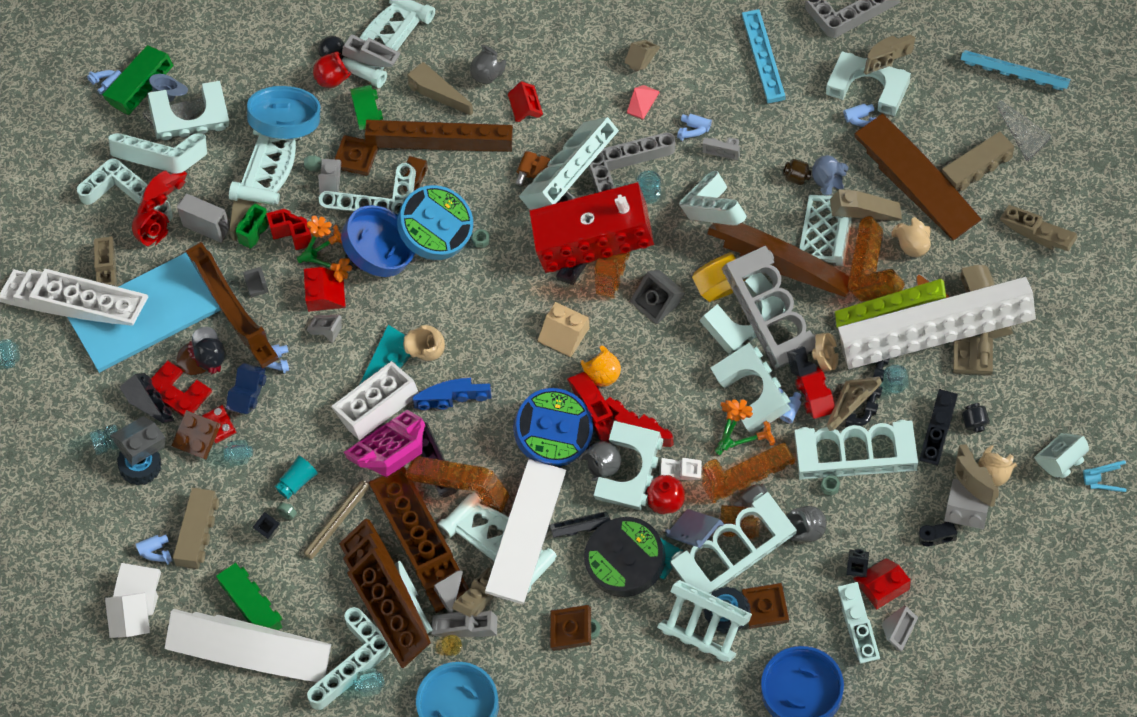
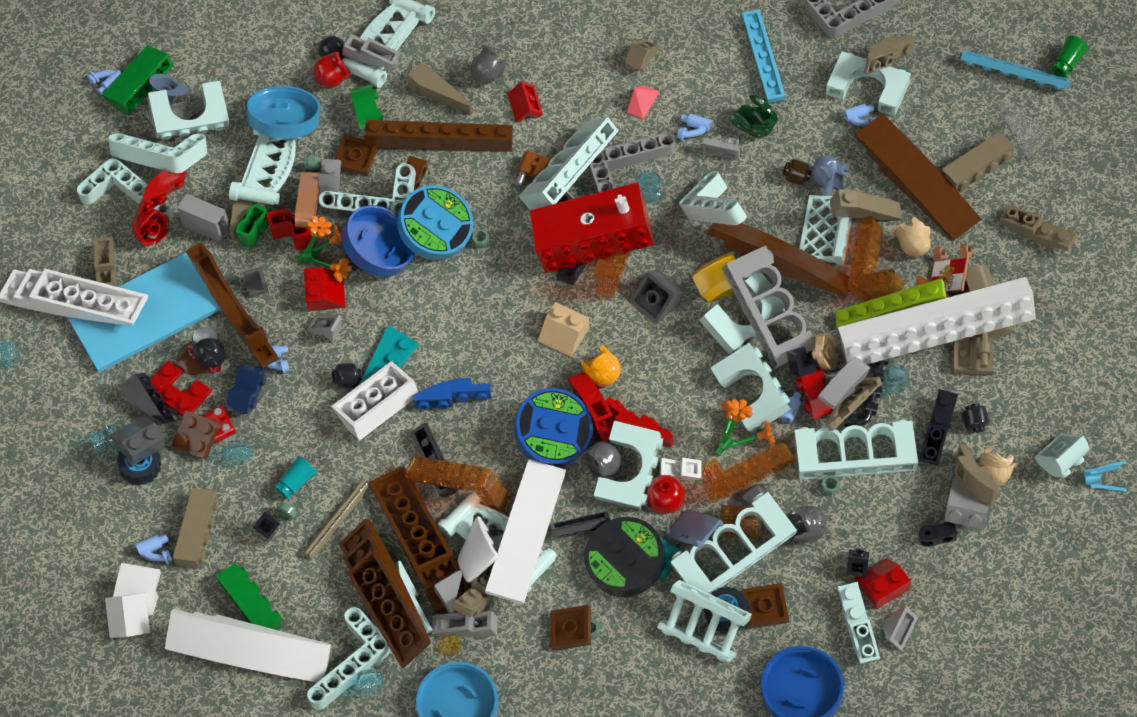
dark pink piece [344,410,425,477] -> none
tan hair [403,325,445,361] -> none
none -> nougat beam [295,172,320,227]
none -> black head [332,363,361,388]
none -> white slope [458,516,499,583]
none -> dark green hair [730,95,778,138]
none -> light grey slope [818,357,870,409]
none -> flag [930,243,973,294]
none -> green plant [1052,35,1089,78]

